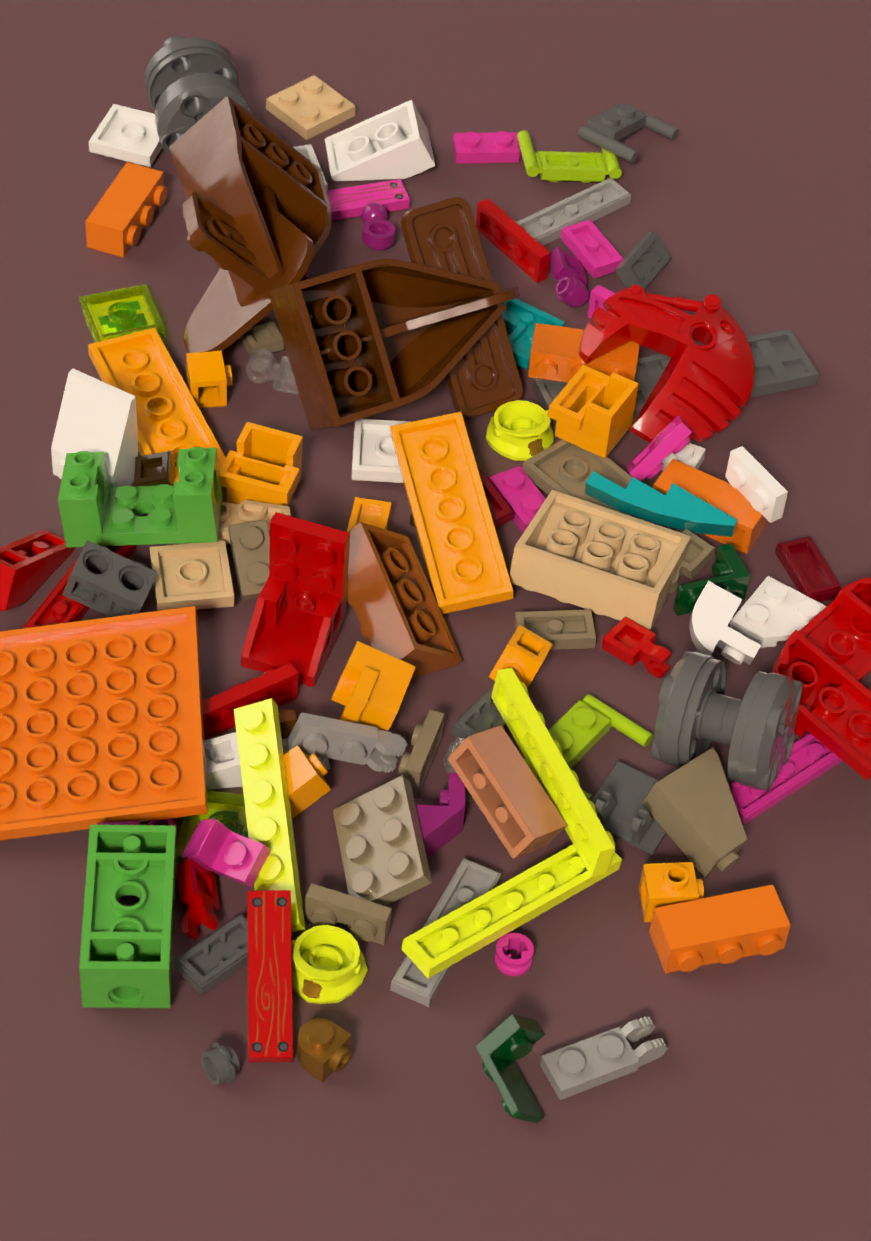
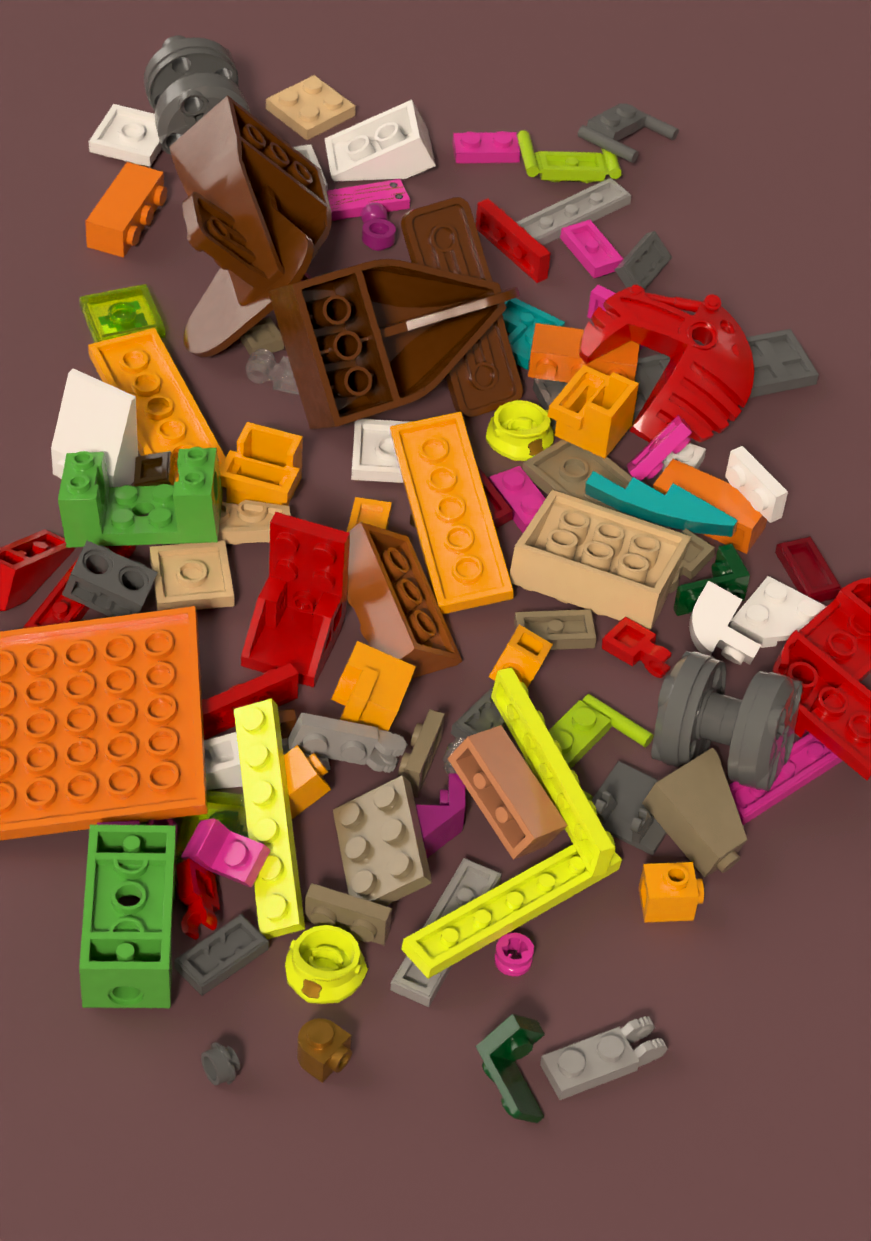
light orange brick [186,351,232,408] -> none
dark tan plate [228,520,270,601] -> none
red tile [247,890,293,1063] -> none
magenta plate [550,247,589,307] -> none
orange brick [649,884,791,973] -> none

